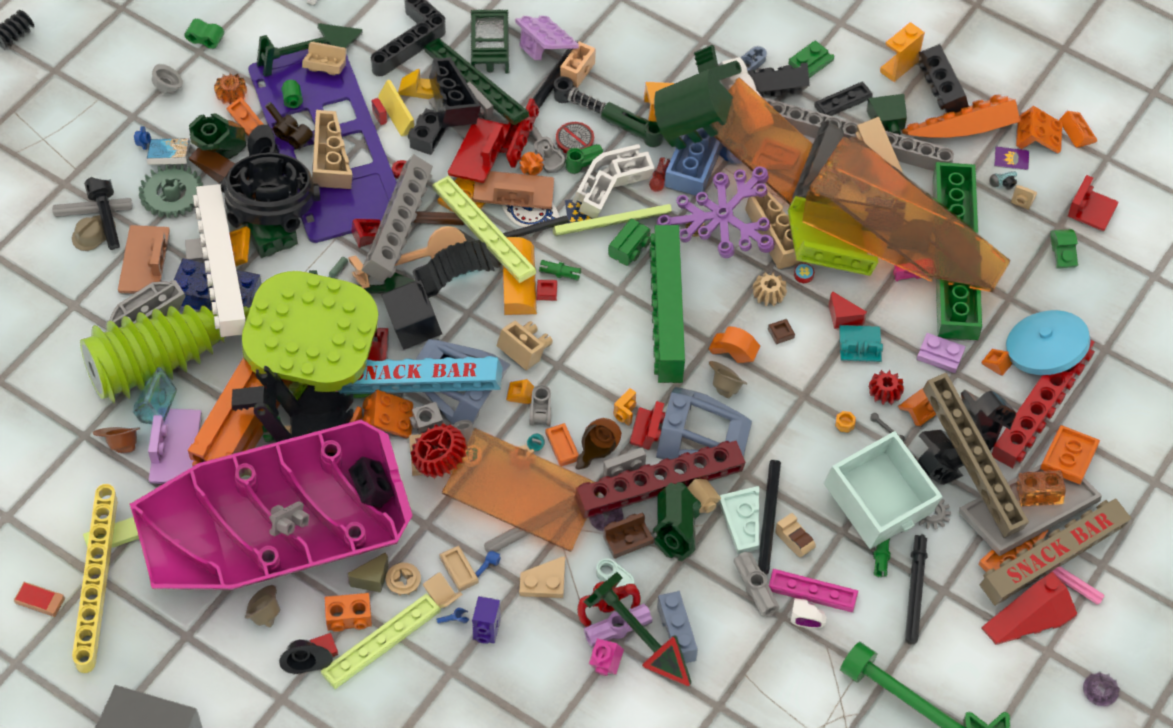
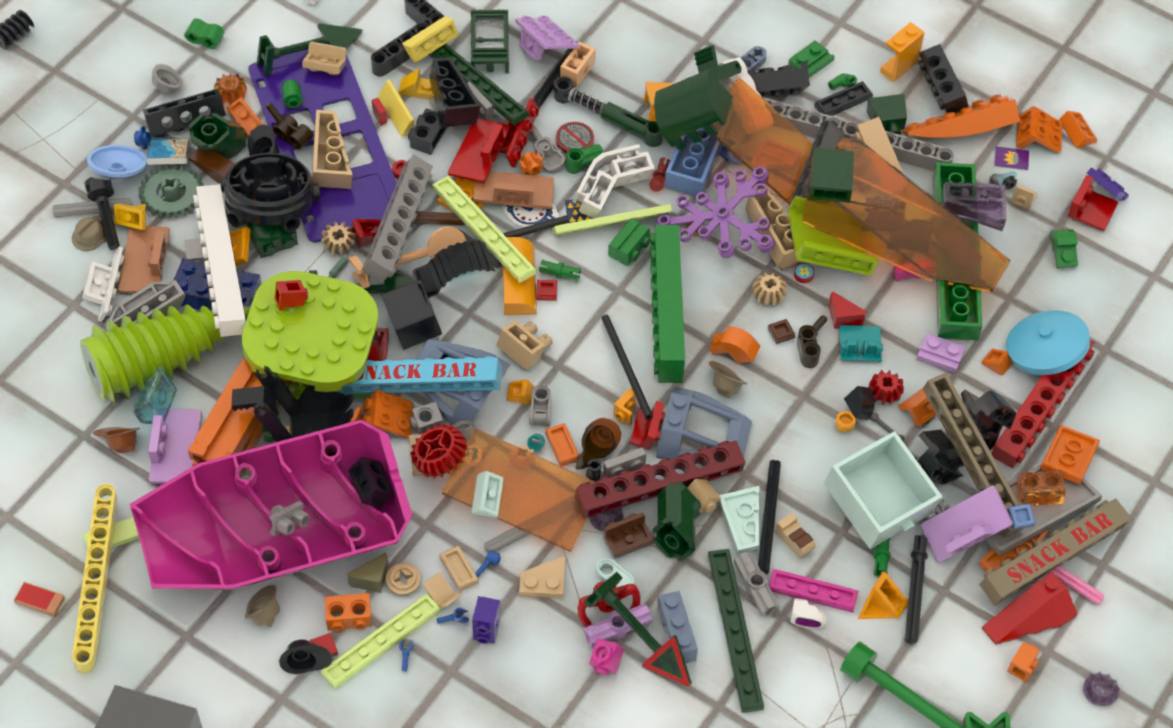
none -> white bracket [82,246,124,322]
none -> light blue dish [87,145,147,180]
none -> yellow slope [114,203,147,230]
none -> black brick [143,89,226,137]
none -> red brick [274,280,308,311]
none -> tan gear [321,221,355,256]
none -> blue hand [399,640,414,671]
none -> light yellow slope [403,16,459,63]
none -> light aqua slope [471,471,504,518]
none -> black pin [586,459,603,483]
none -> black piece [601,315,653,420]
none -> dark green tile [708,549,764,713]
none -> dark brown beam [797,315,828,368]
none -> dark green brick [809,148,854,203]
none -> green arm [828,73,857,90]
none -> black brick [844,386,875,420]
none -> light orange slope [858,572,908,619]
none -> lavender bracket [921,486,1013,562]
none -> clear purple wedge [941,182,1006,231]
none -> medium blue tile [1007,503,1036,530]
none -> orange brick [1007,642,1040,683]
none -> dark purple plate [1086,167,1129,201]

